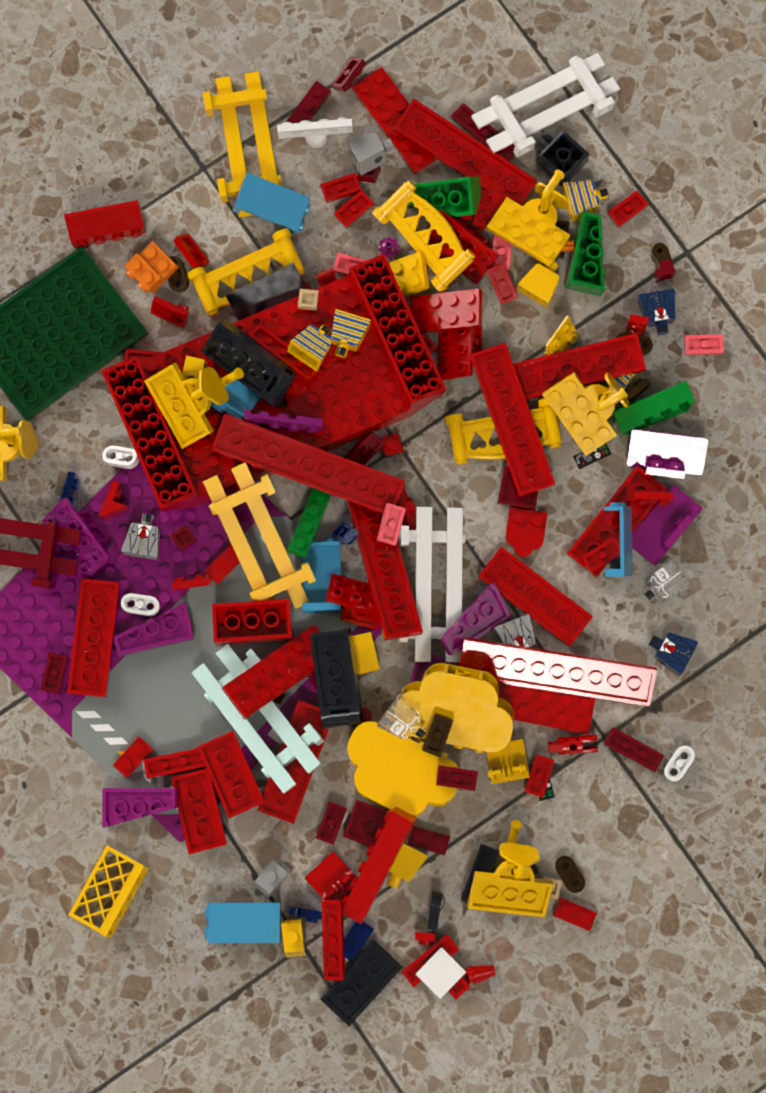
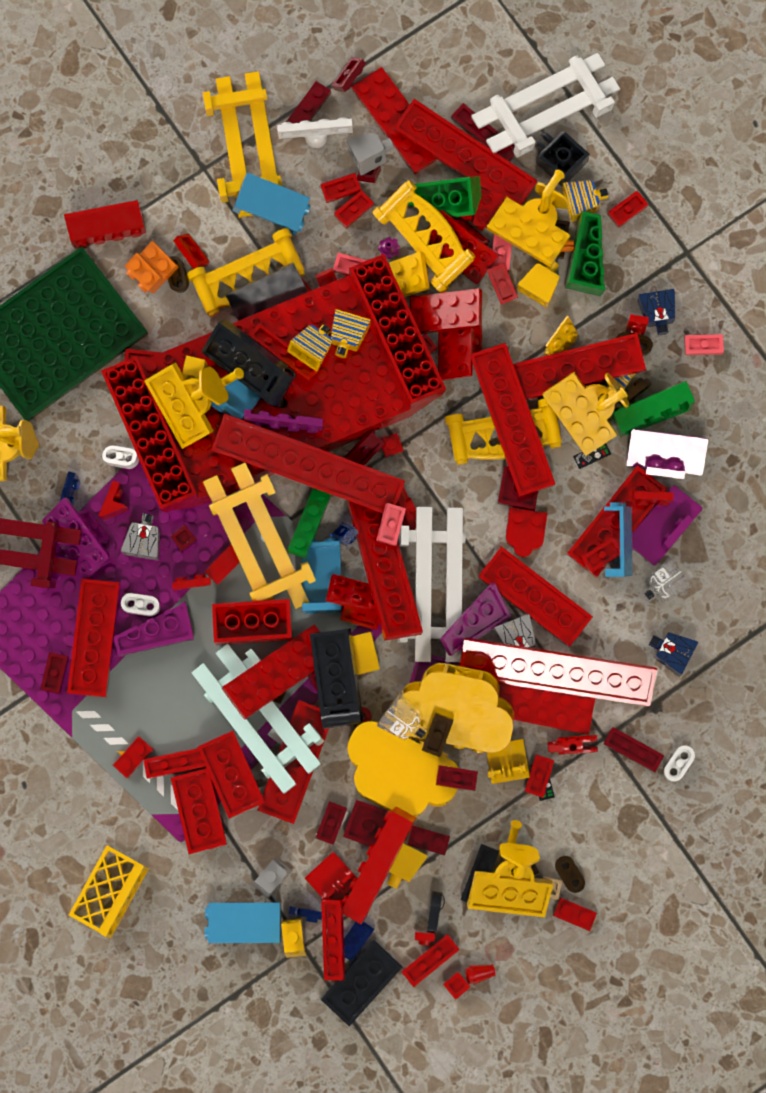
magenta wing [102,788,178,828] -> none
red hinge [150,296,190,328] -> none
tan tile [298,289,319,311] -> none
white sticker [416,947,466,999] -> none
leg [650,243,676,283] -> none

